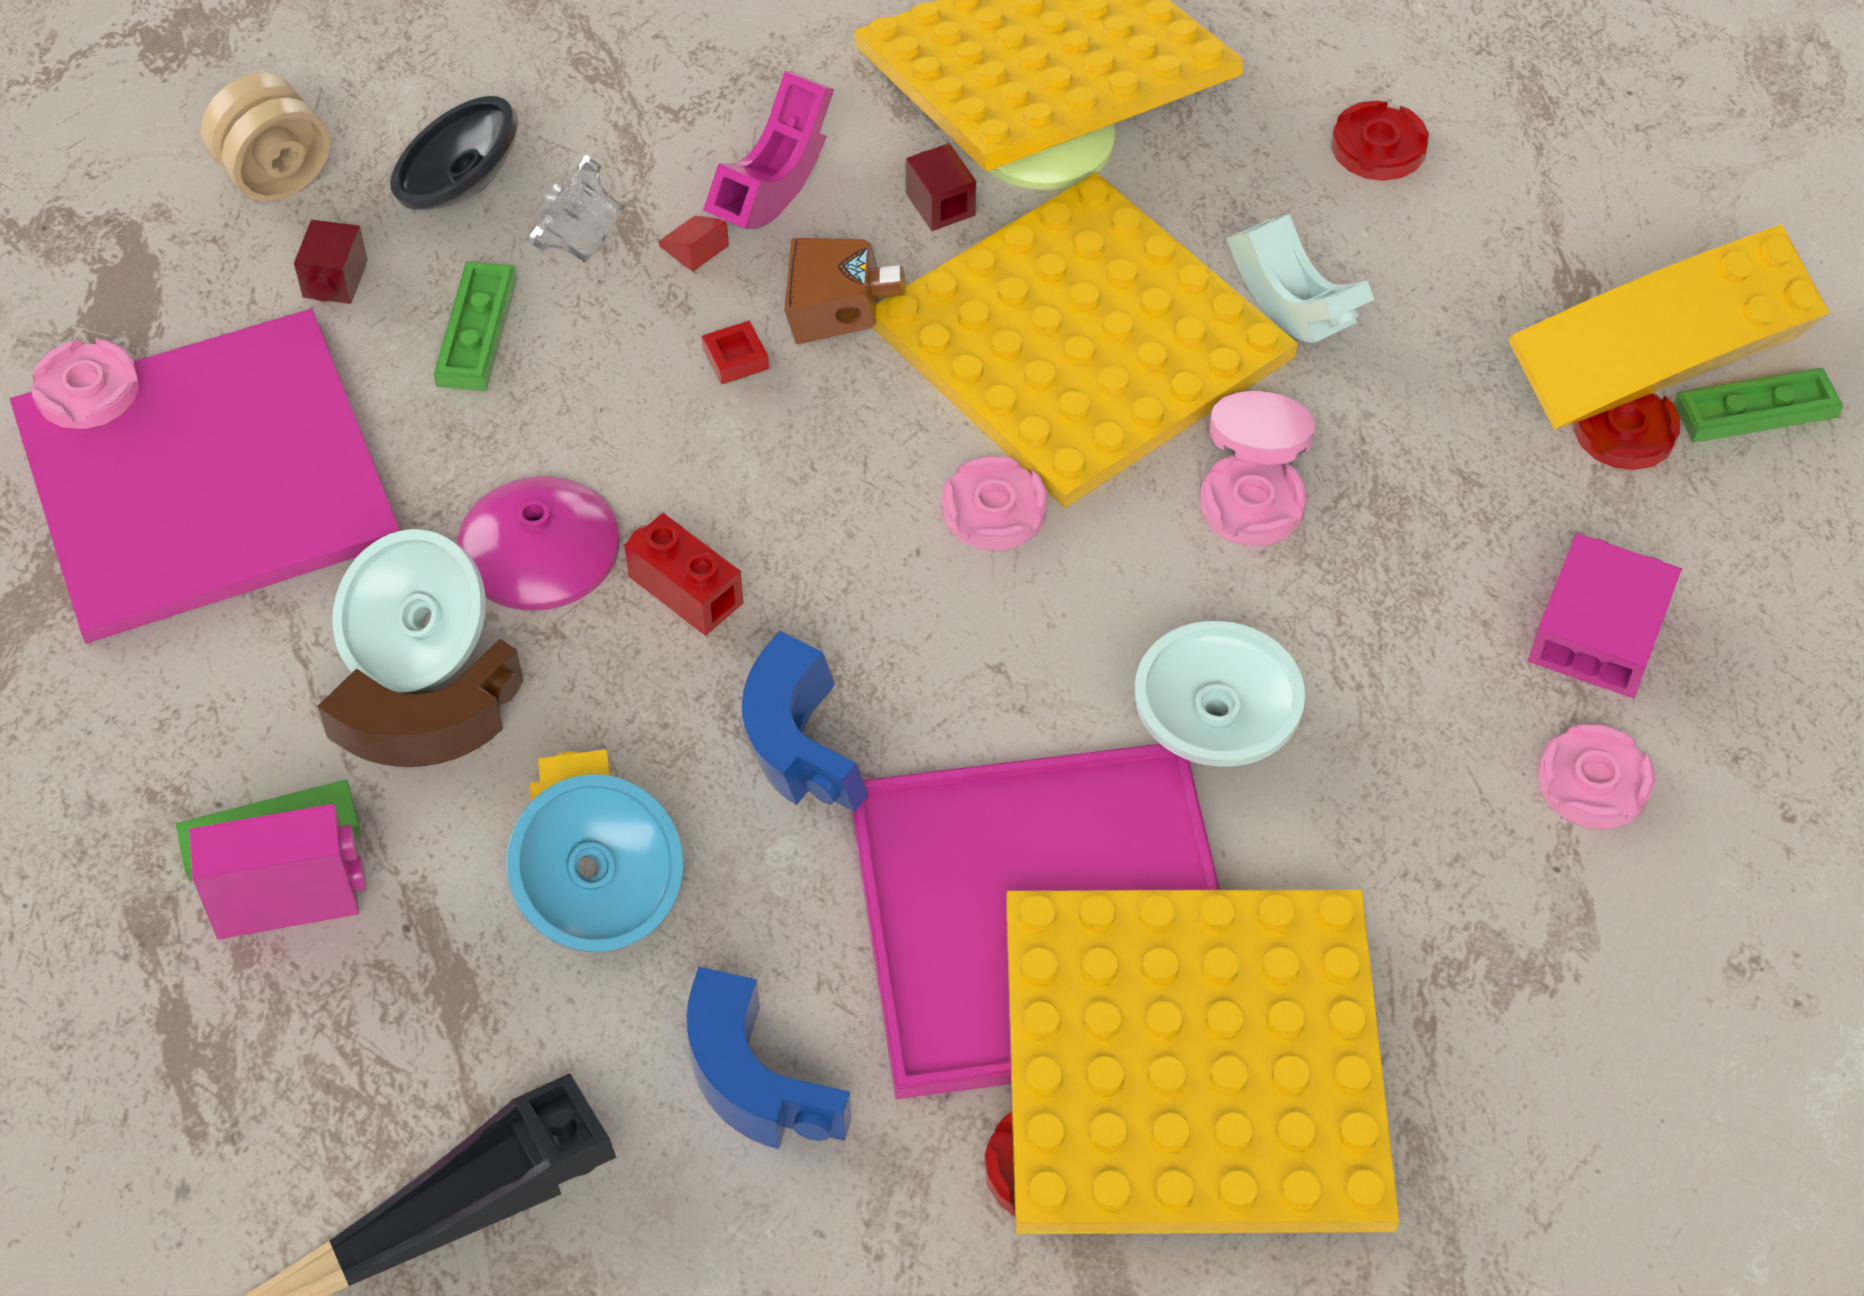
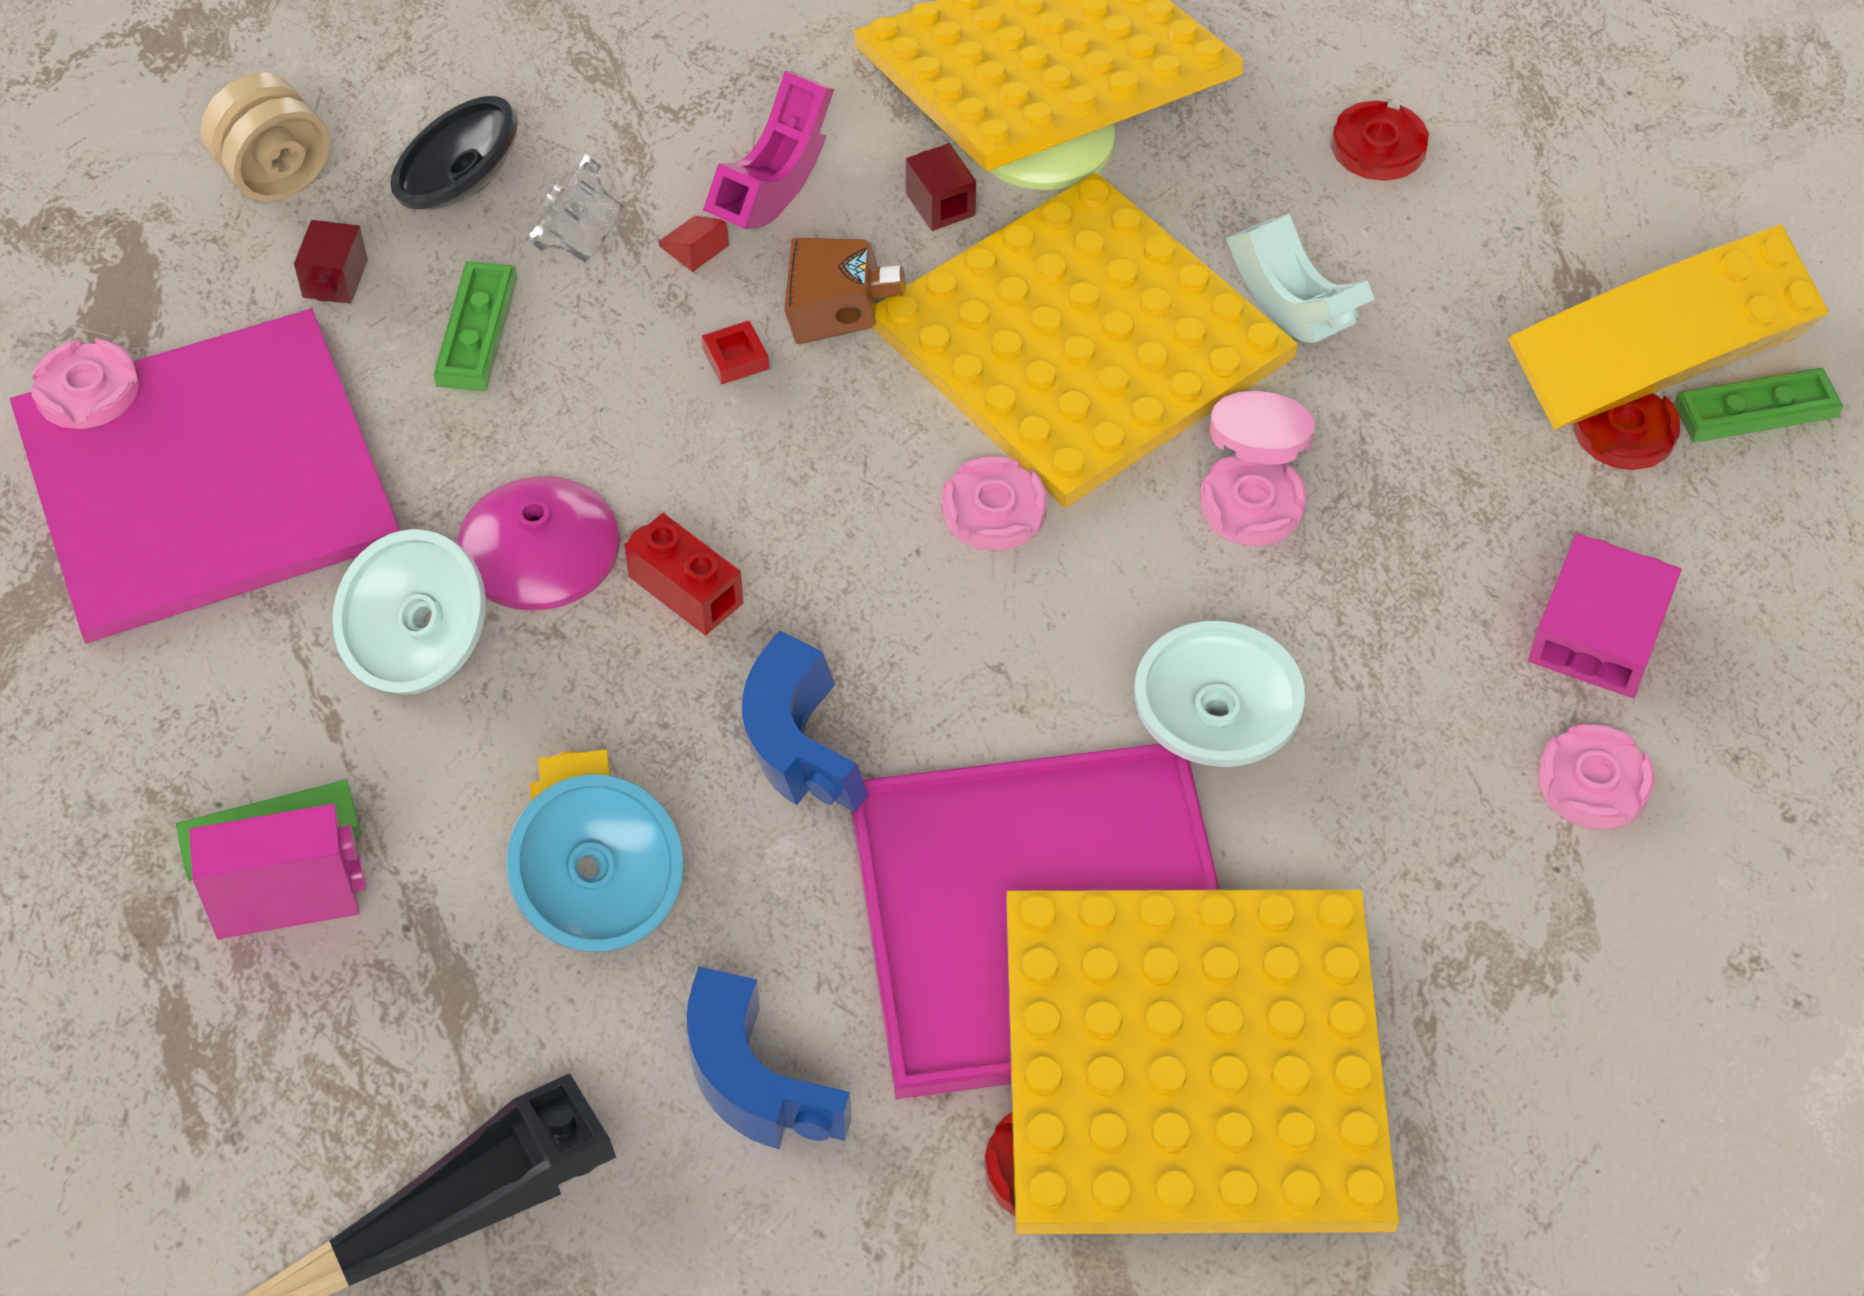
reddish brown arch [317,639,523,767] -> none

